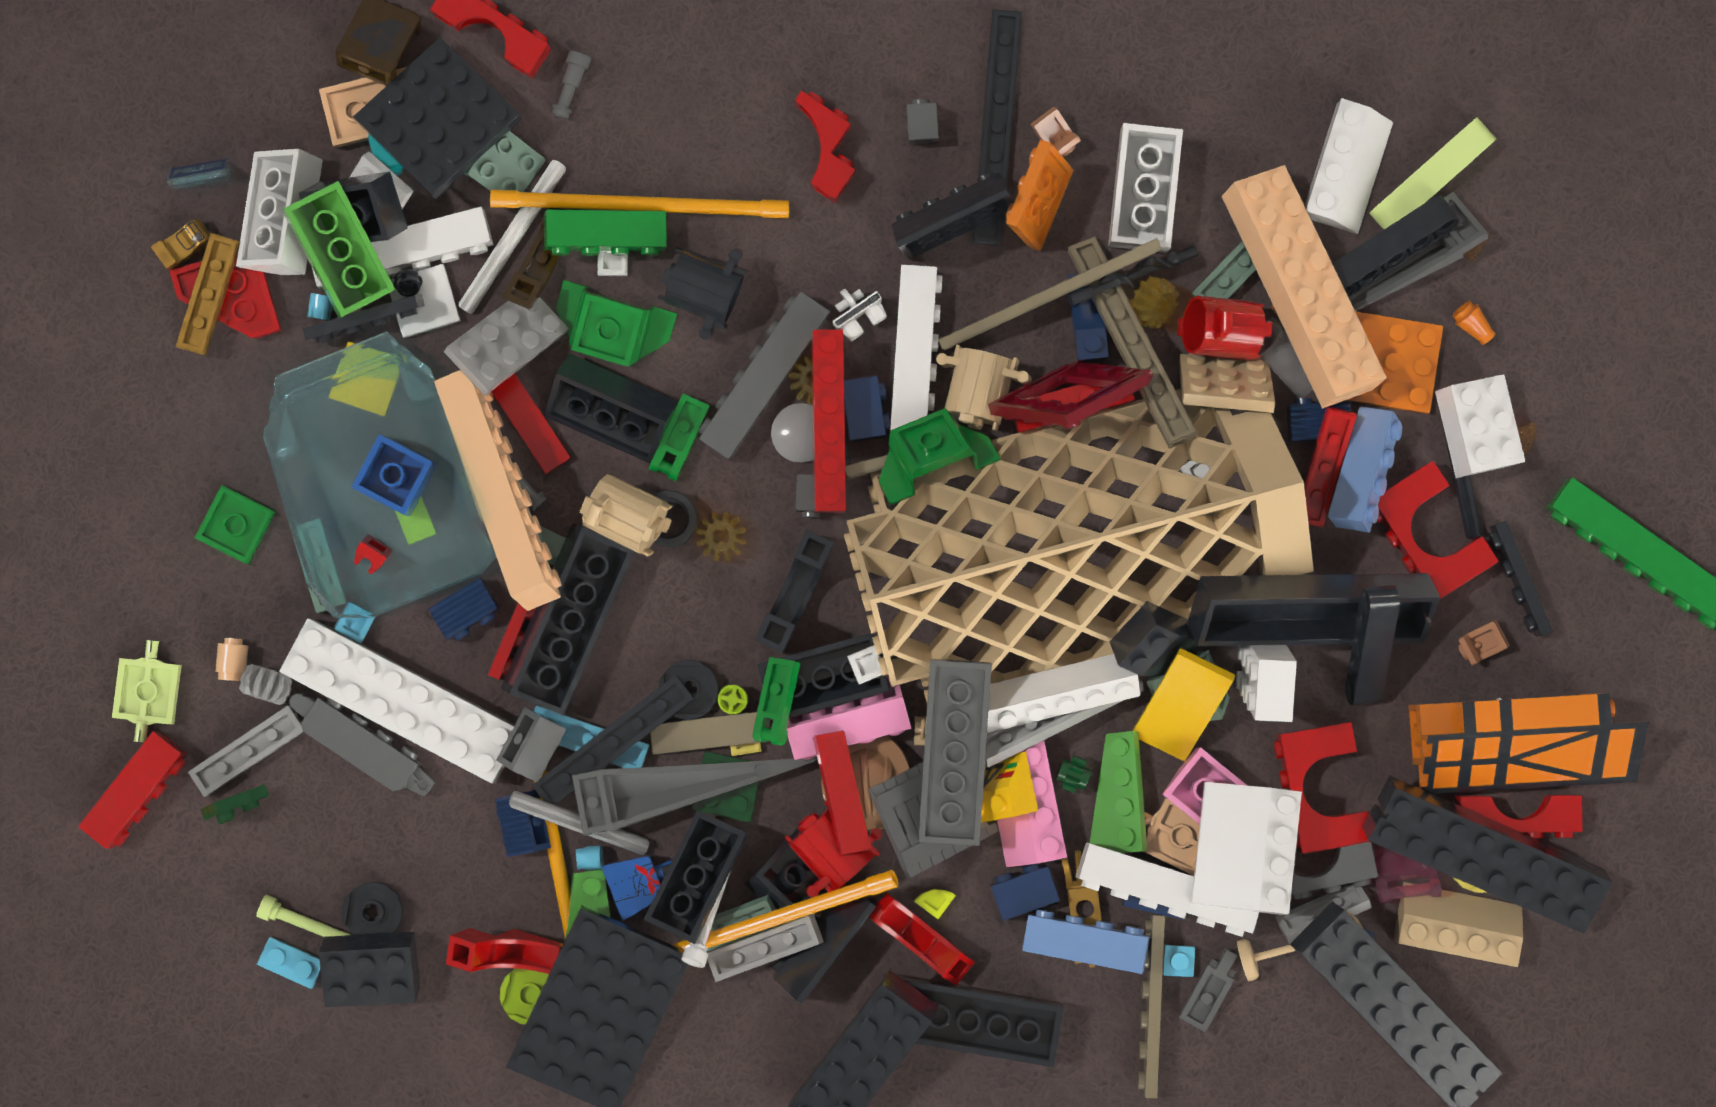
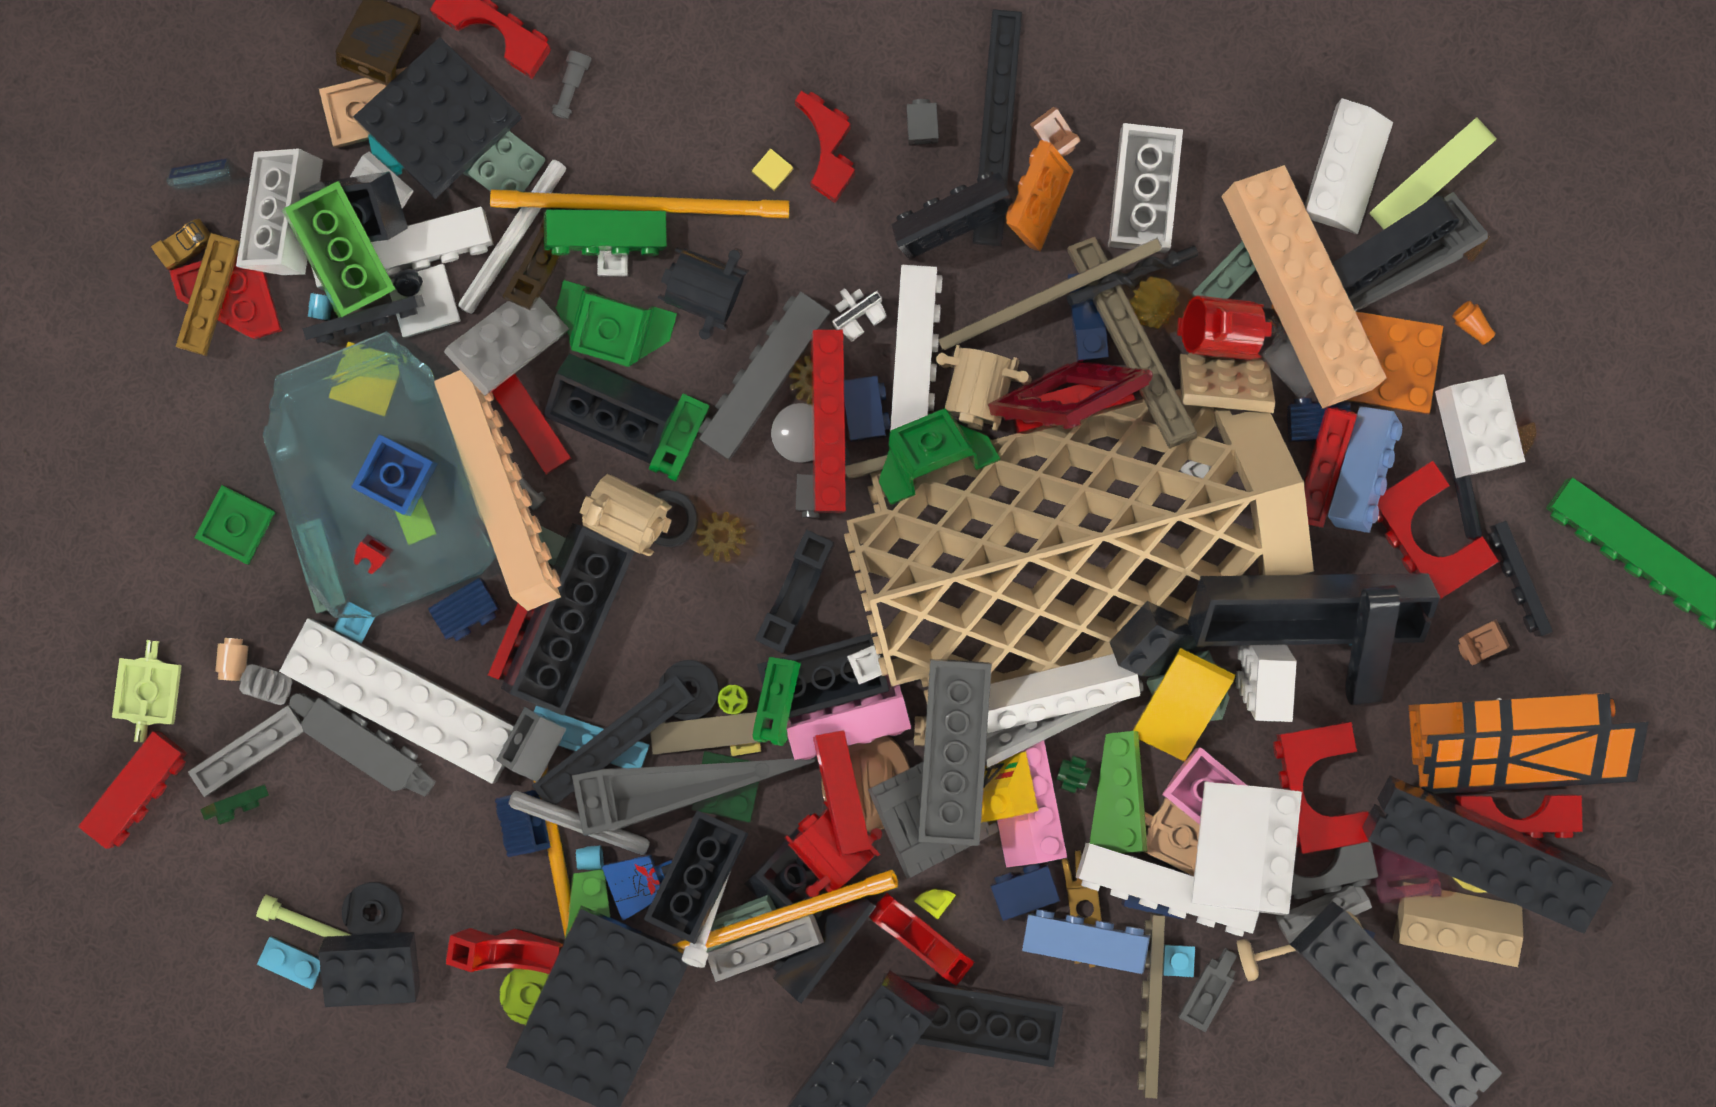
none -> light yellow tile [752,149,793,191]

